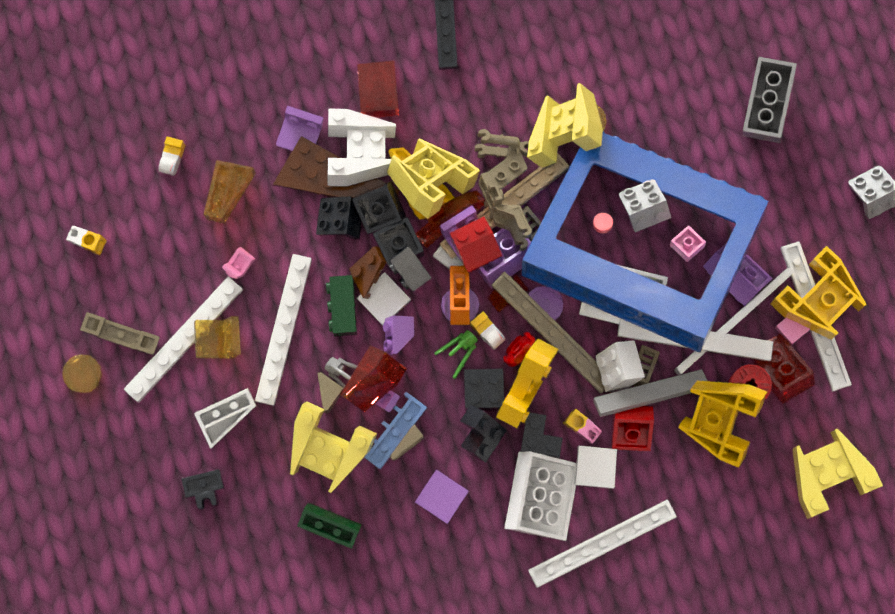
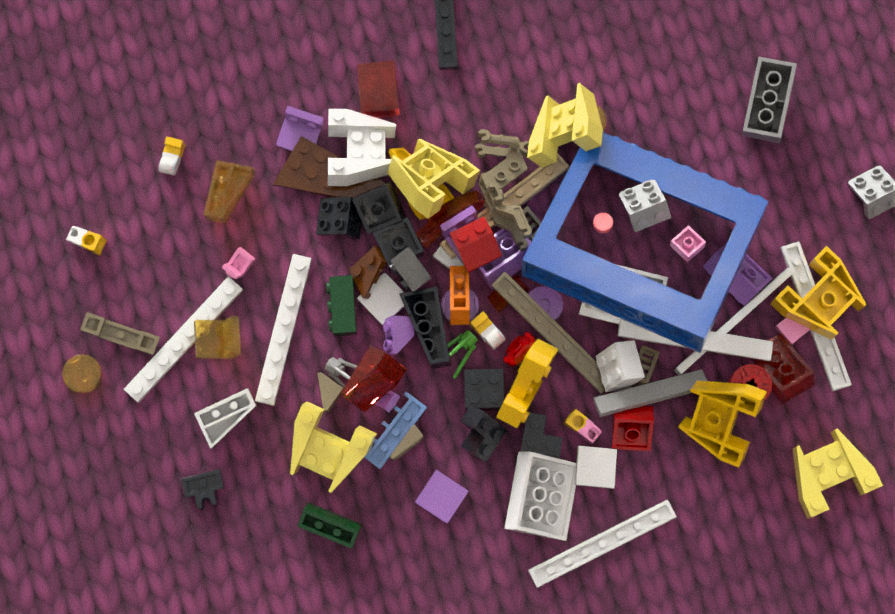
none -> black wedge [399,287,451,369]

